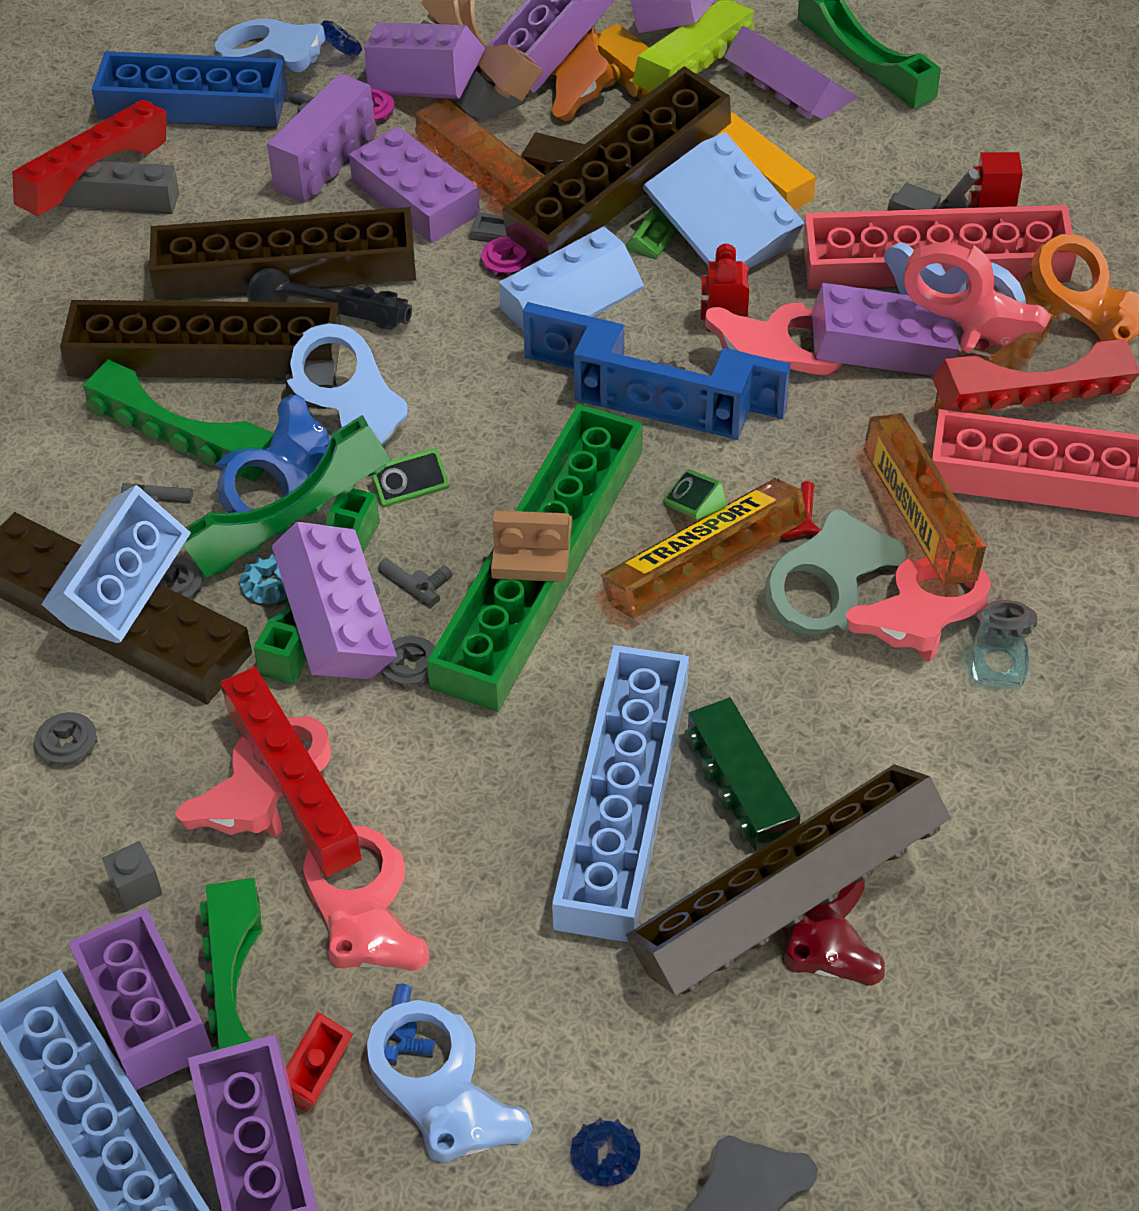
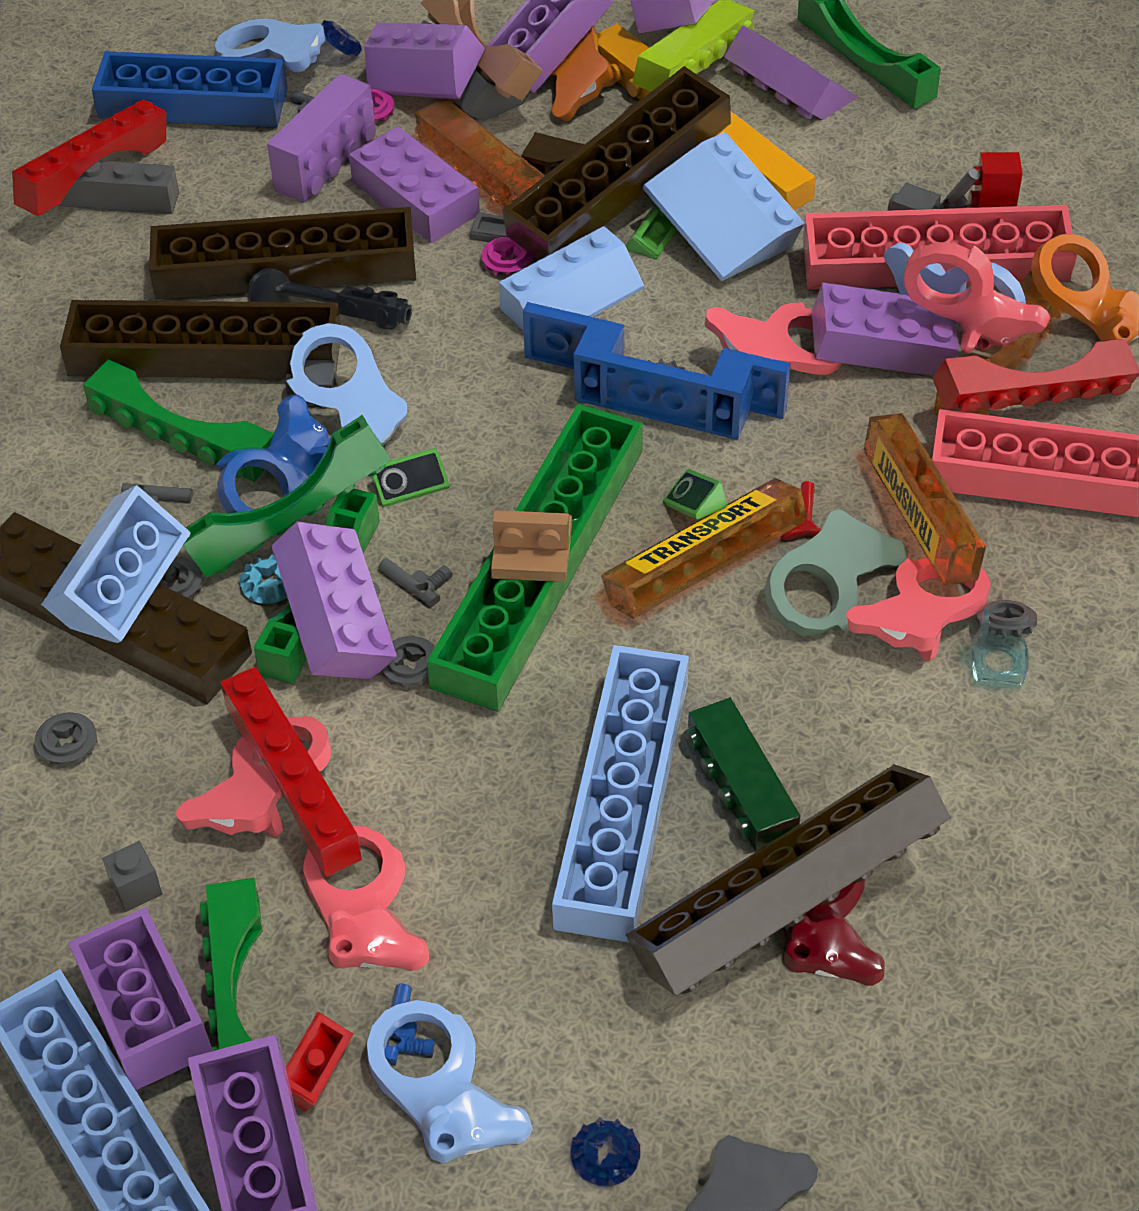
red hinge [700,243,750,332] -> none

